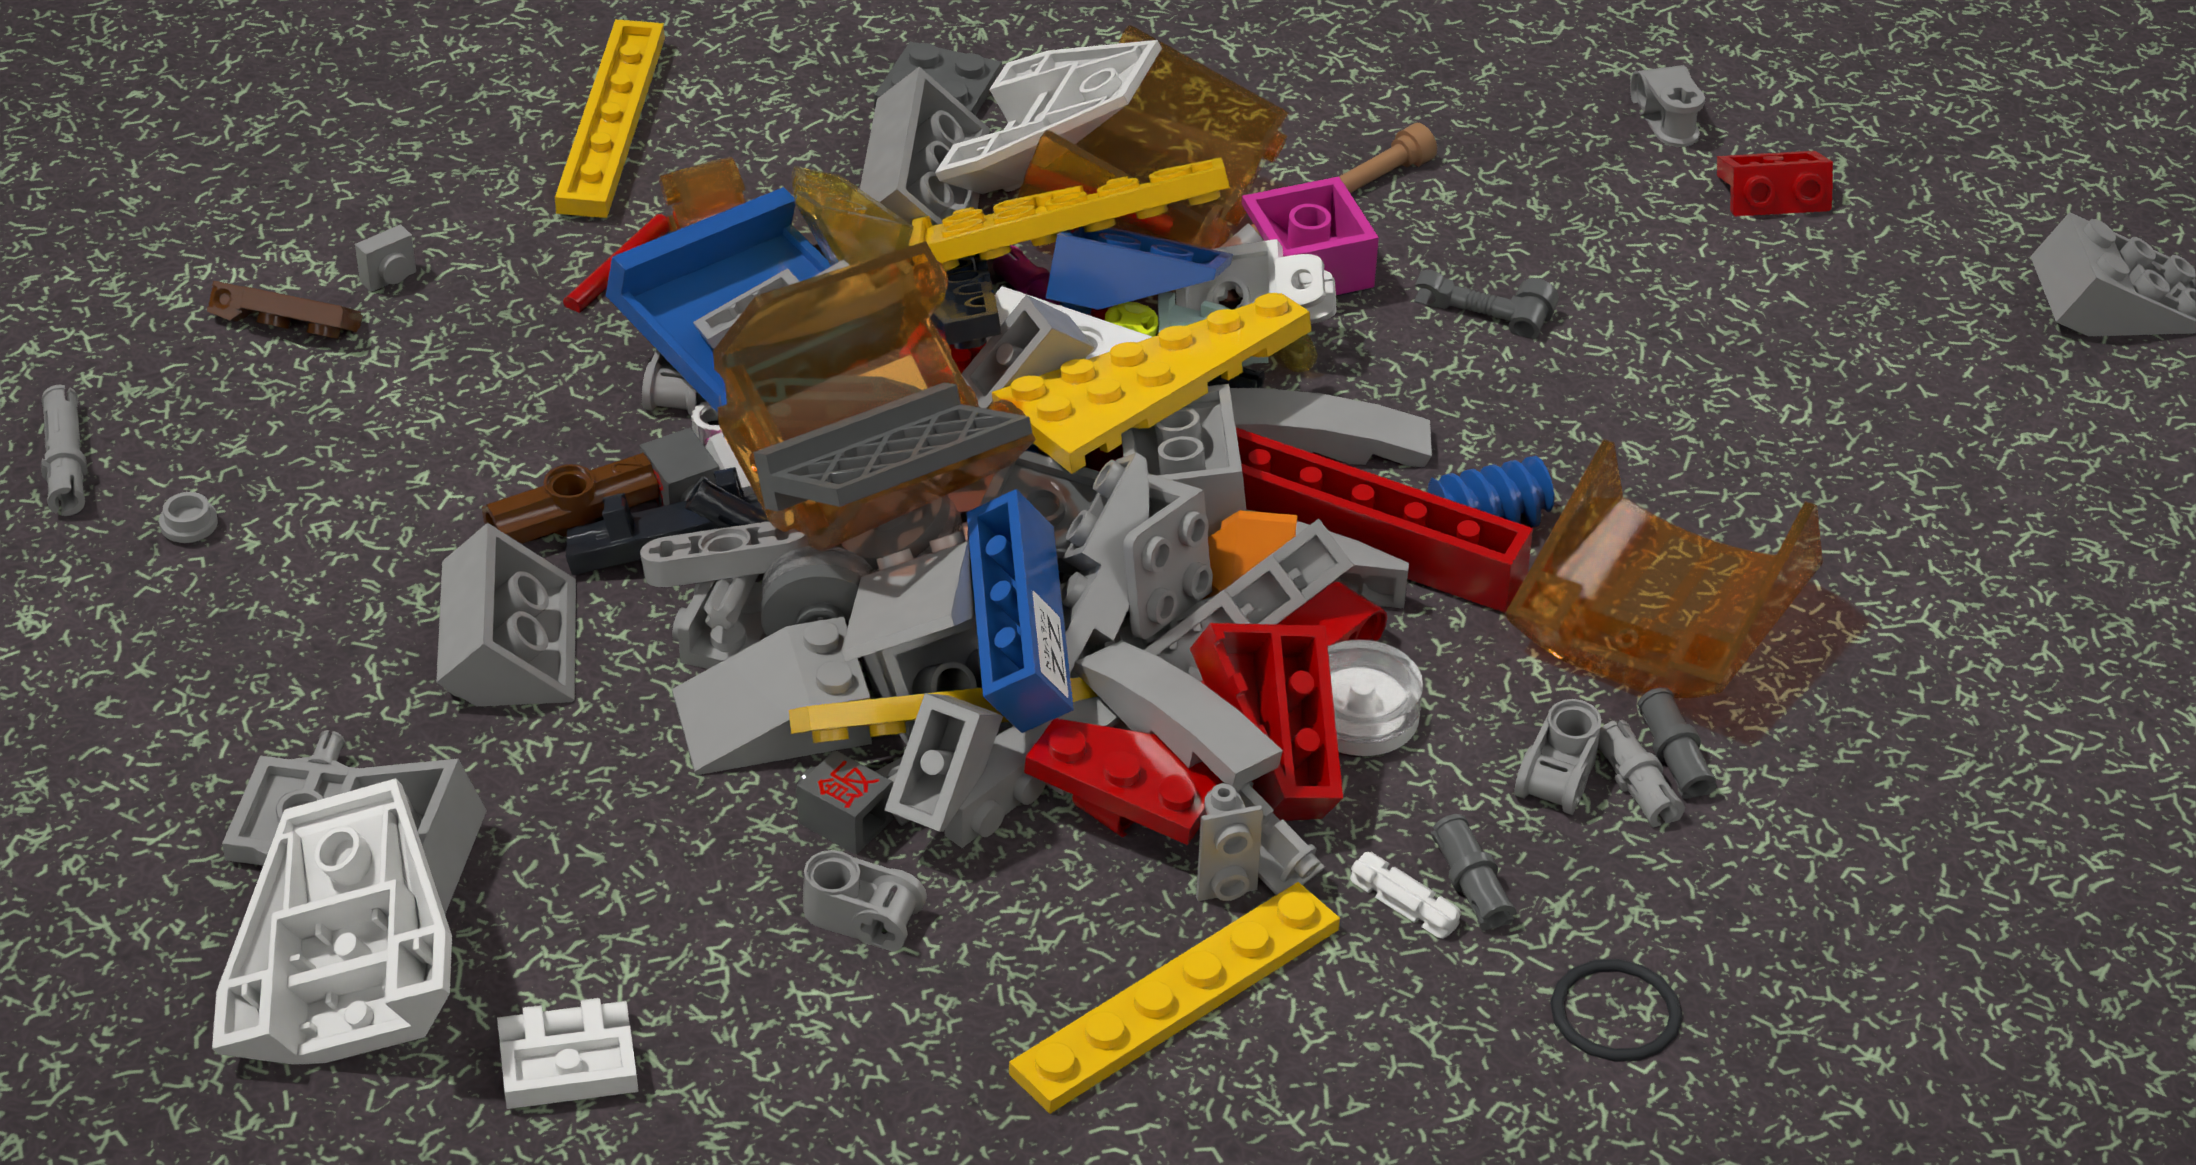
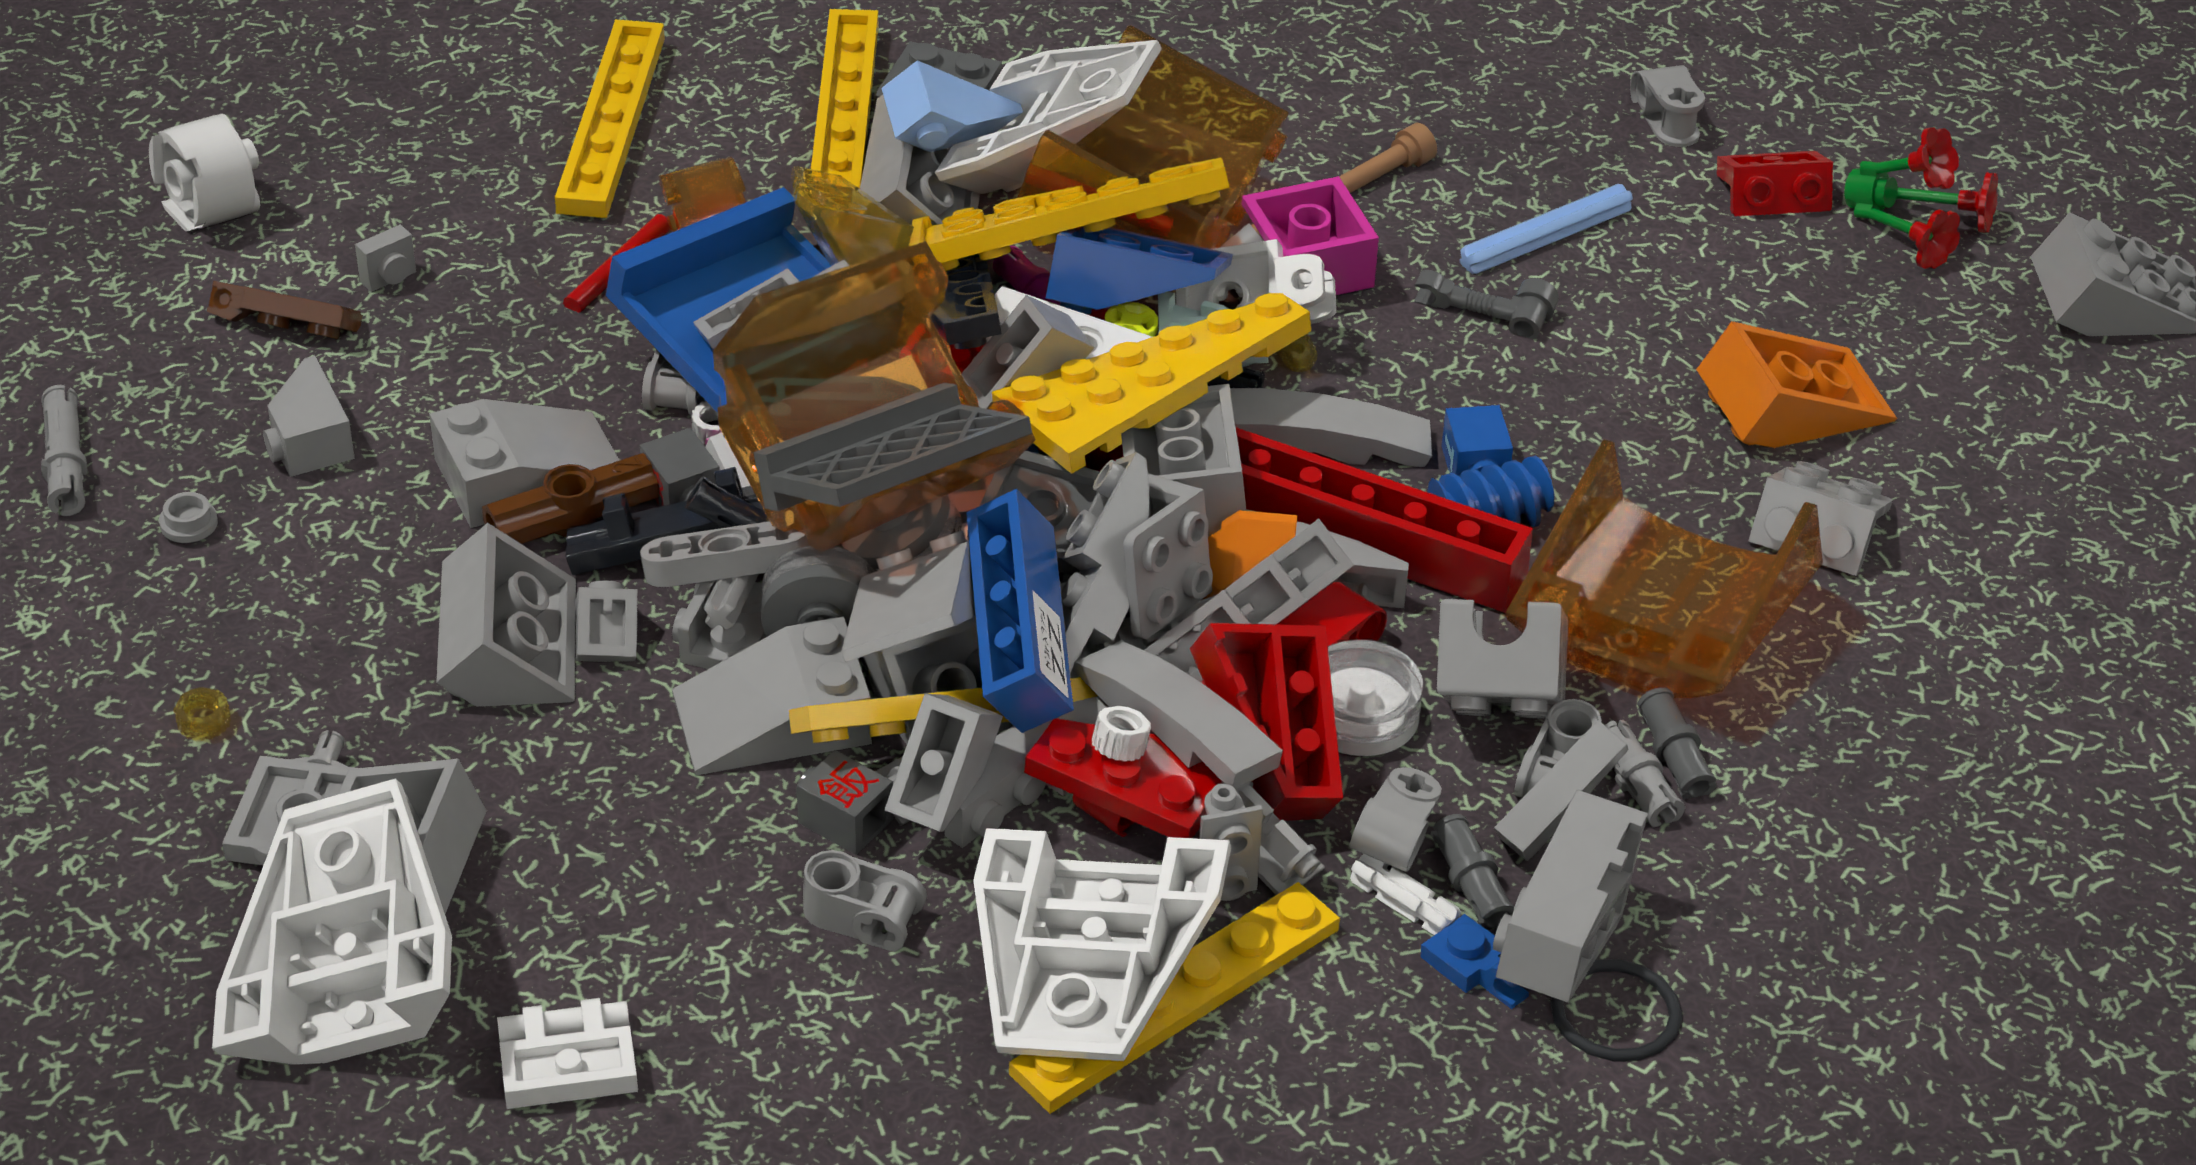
none -> white brick [149,114,260,231]
none -> clear yellow axle [174,687,231,741]
none -> light grey slope [263,356,355,477]
none -> light grey slope [429,399,619,528]
none -> light grey bracket [575,580,638,662]
none -> yellow plate [809,9,879,205]
none -> light blue slope [882,60,1023,152]
none -> white wedge [974,828,1231,1061]
none -> white axle [1092,706,1151,761]
none -> light grey piece [1349,767,1442,872]
none -> blue plate [1421,914,1529,1009]
none -> light grey piece [1437,599,1568,718]
none -> blue brick [1441,405,1513,476]
none -> light blue axle [1459,184,1633,274]
none -> light grey wedge [1493,790,1648,1002]
none -> light grey piece [1494,720,1629,861]
none -> orange slope [1696,321,1897,448]
none -> light grey bracket [1748,461,1893,576]
none -> red plant [1844,127,1998,269]

